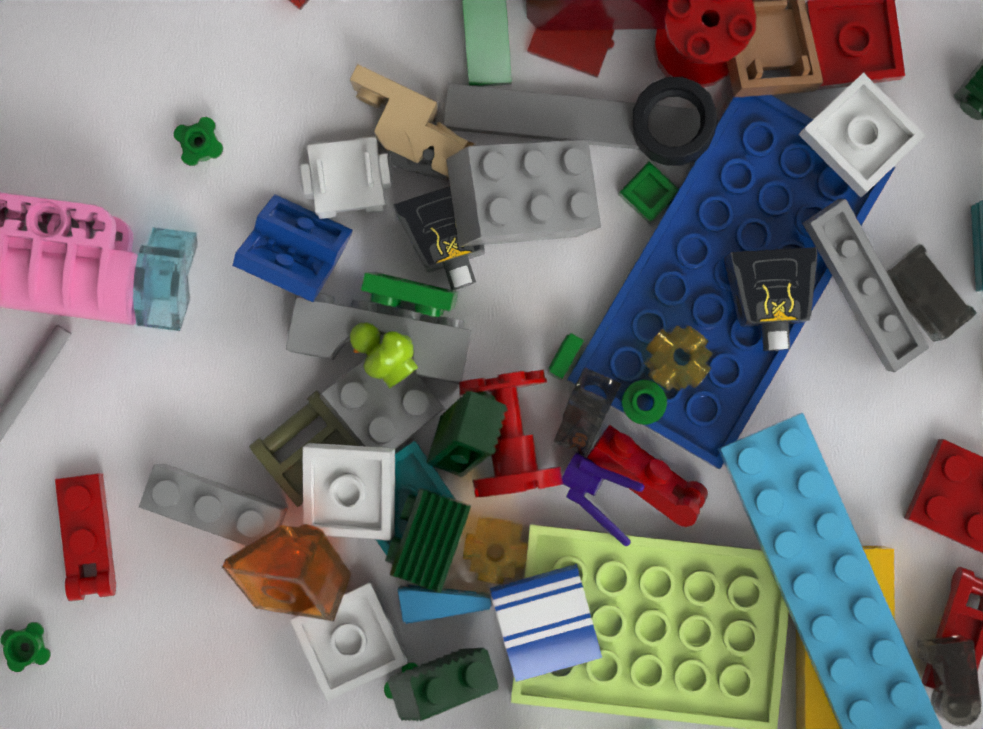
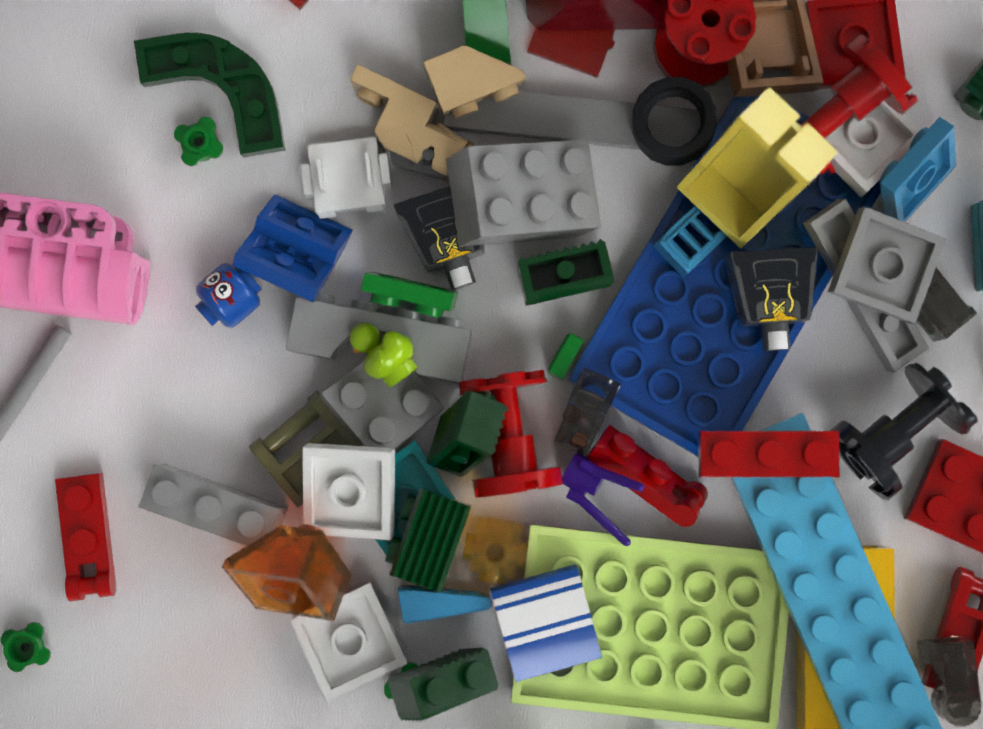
clear light blue brick [133,227,198,331] -> none
green tile [618,161,679,224] -> none
green plate [622,380,667,425] -> none
clear yellow brick [644,325,713,391] -> none
none -> dark green plate [134,32,286,158]
none -> blue head [195,263,262,328]
none -> tan slope [423,45,526,120]
none -> dark green brick [517,239,614,306]
none -> dark azure slope [653,206,727,278]
none -> light yellow piece [676,87,838,249]
none -> red plate [698,431,840,477]
none -> red piece [800,33,918,175]
none -> light grey plate [828,207,946,323]
none -> black piece [829,363,978,500]
none -> dark azure plate [880,117,956,222]

